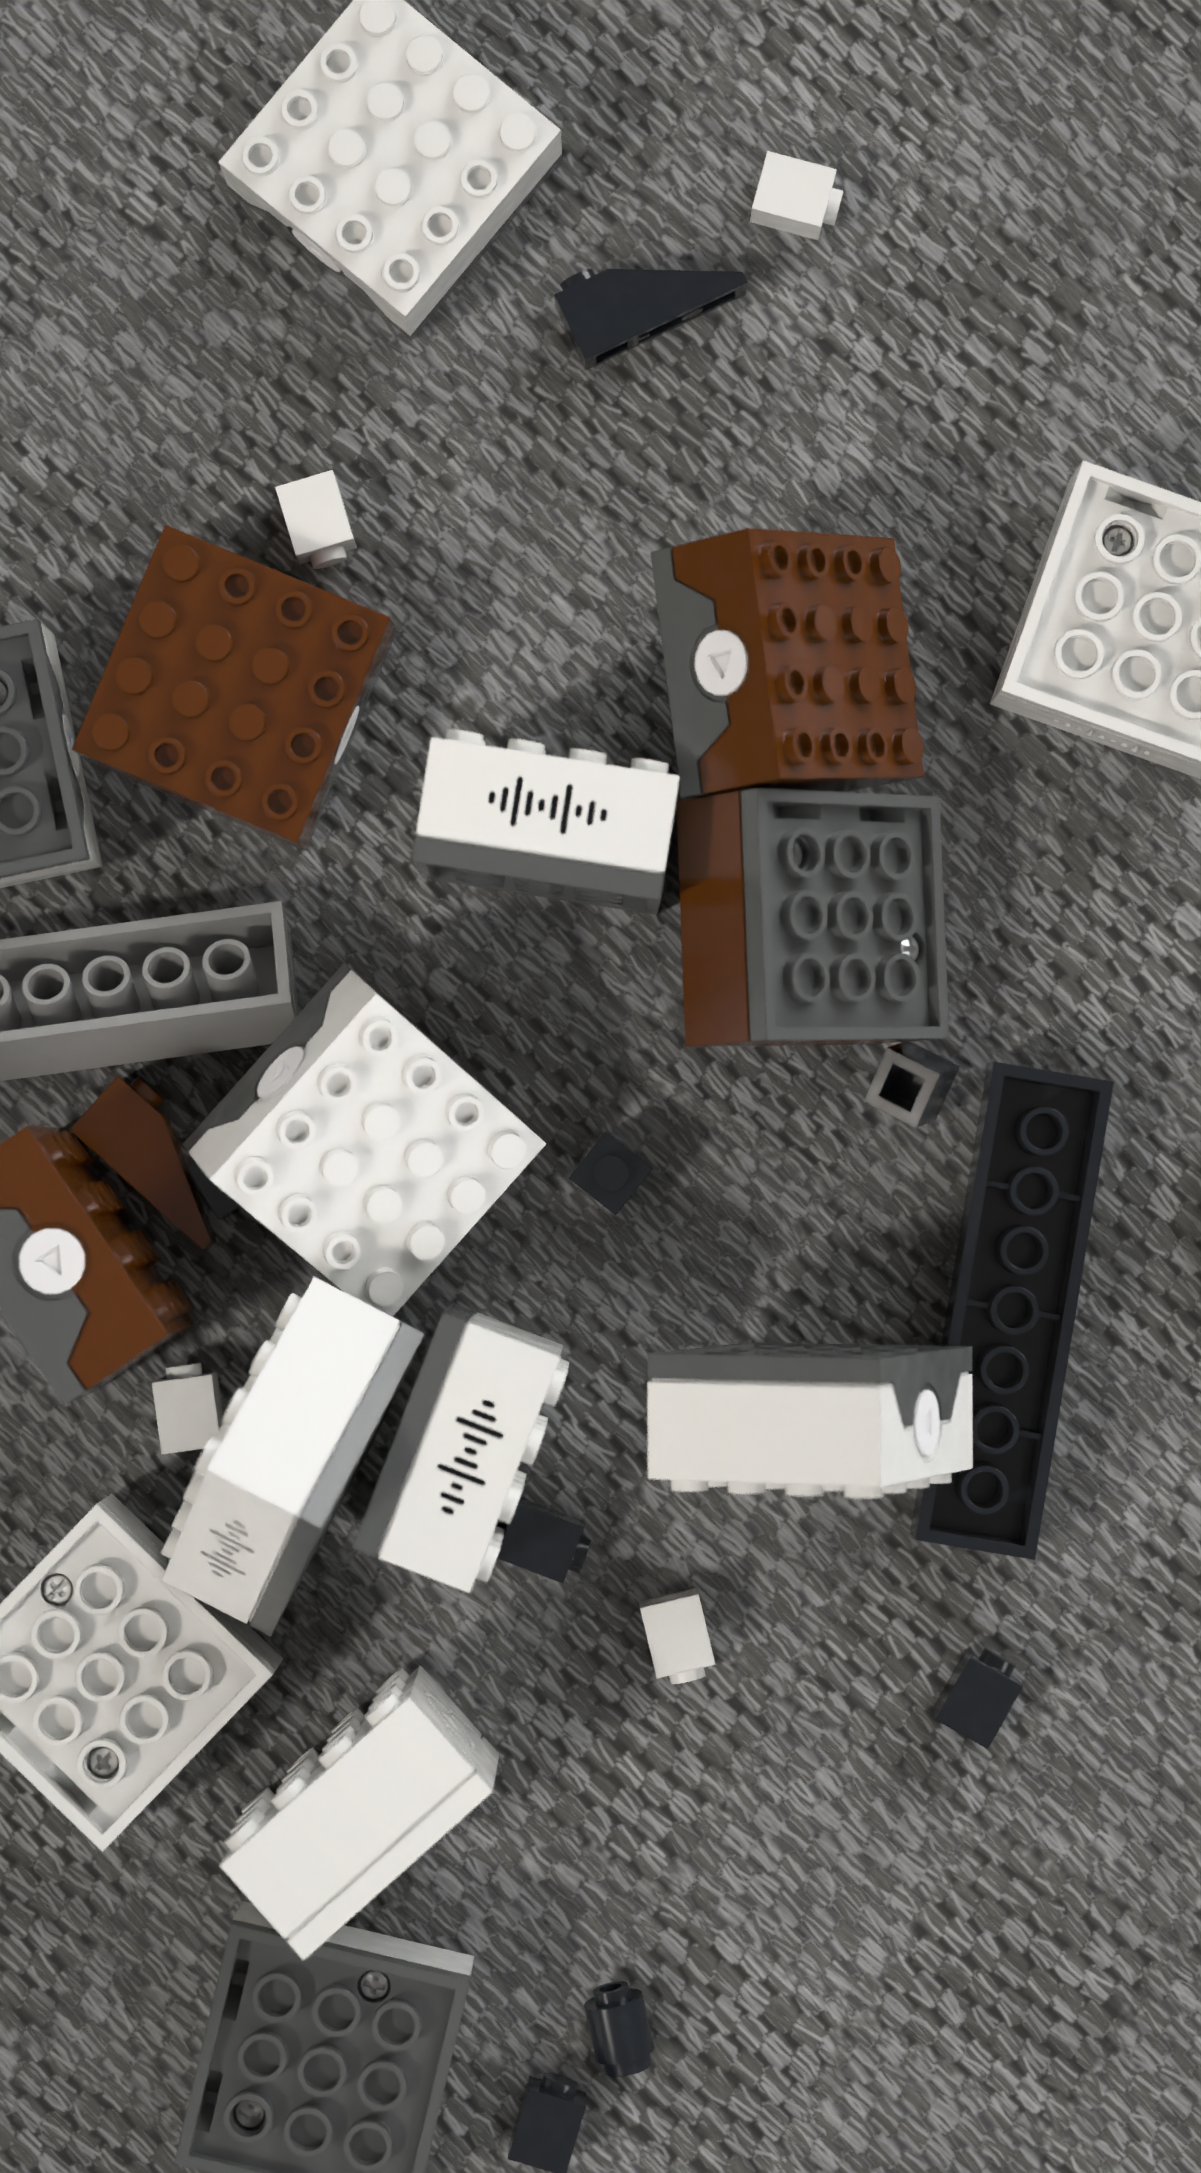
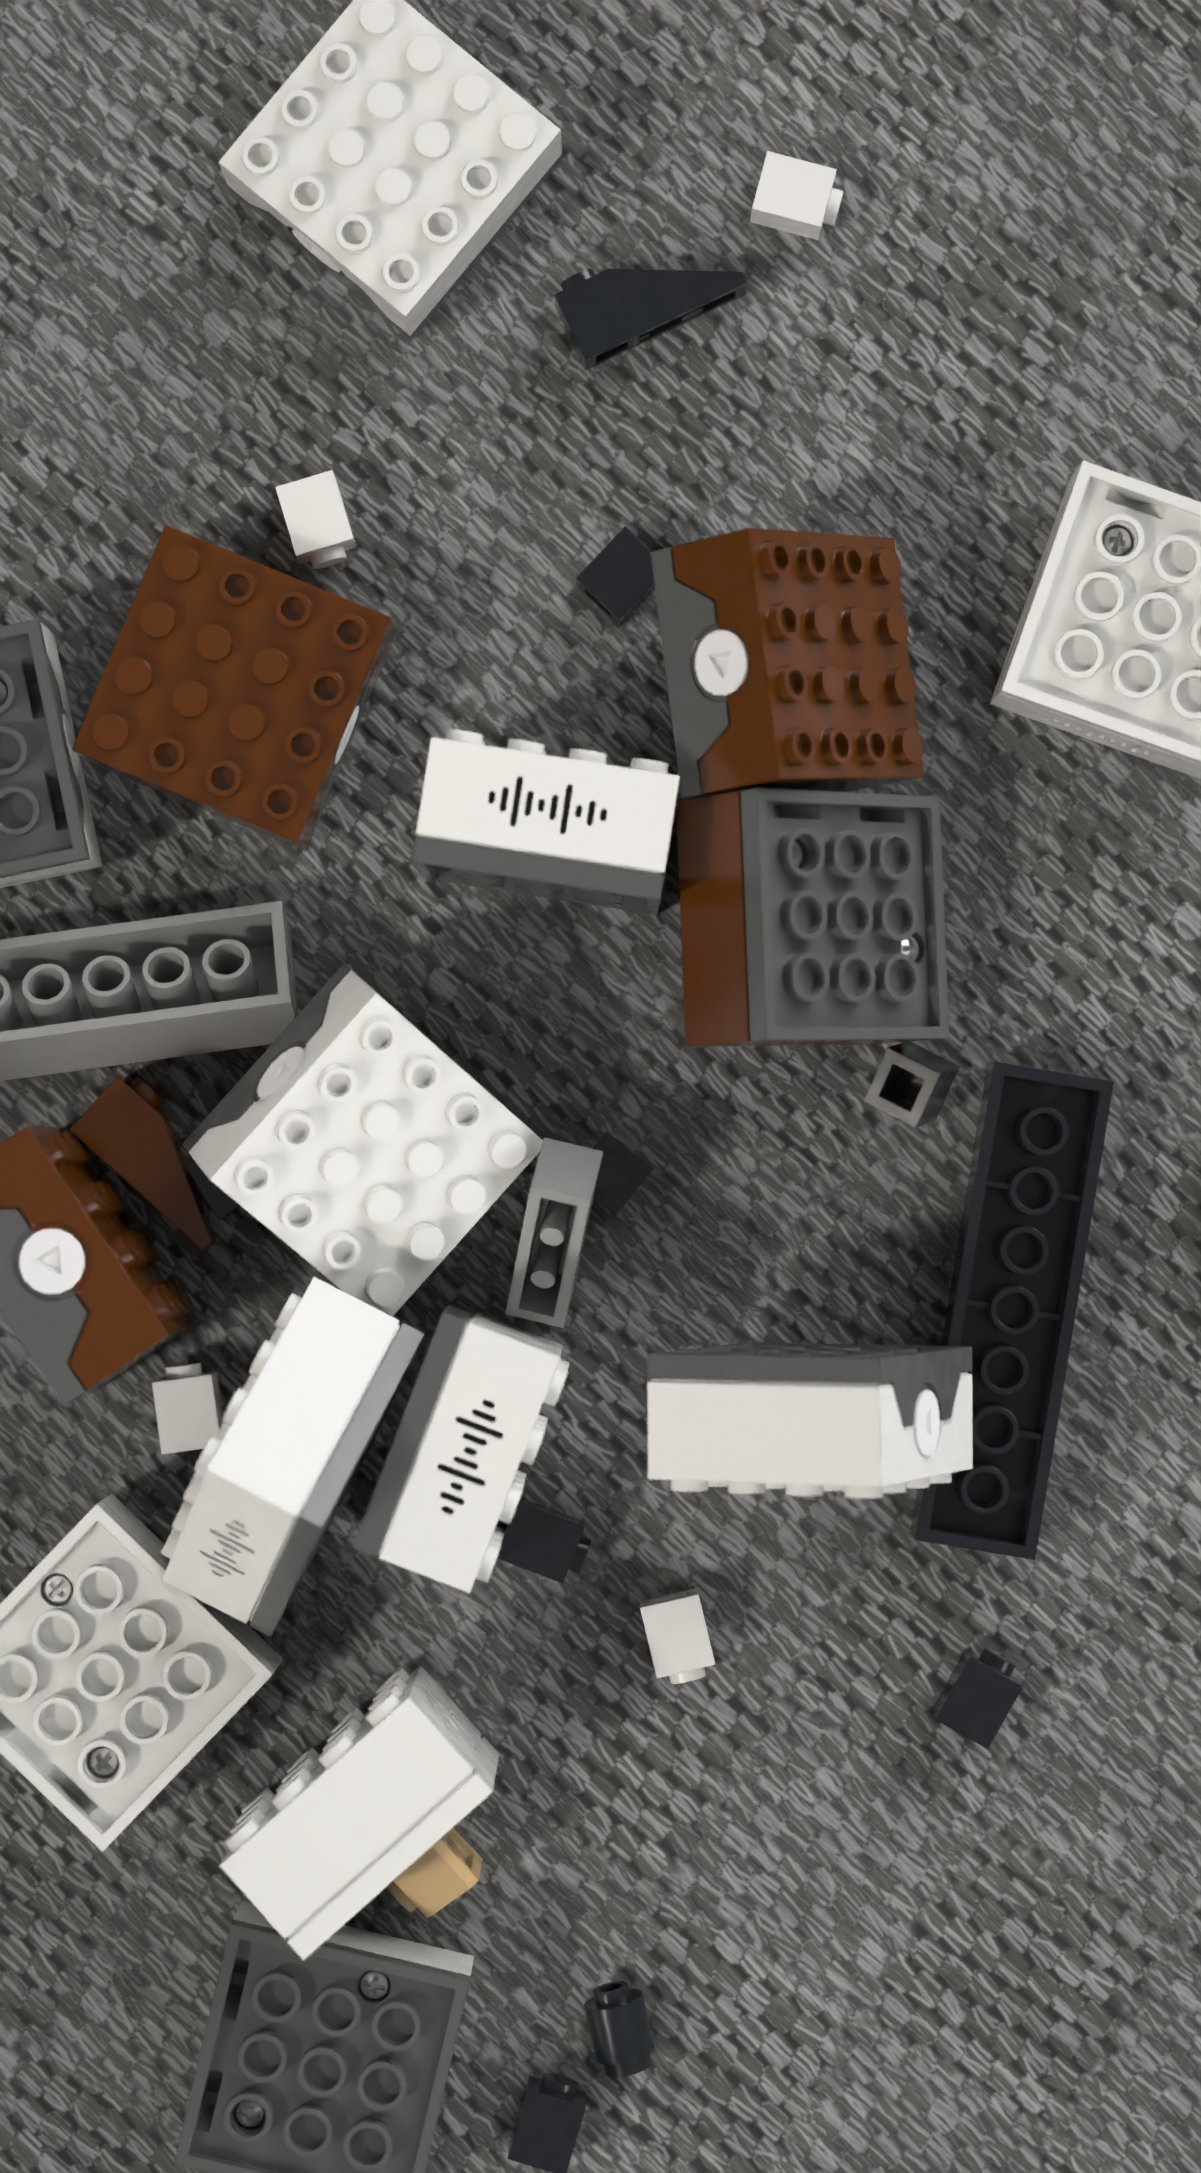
none -> tan slope [388,1827,483,1918]
none -> light grey brick [505,1137,603,1328]
none -> black brick [576,526,664,627]

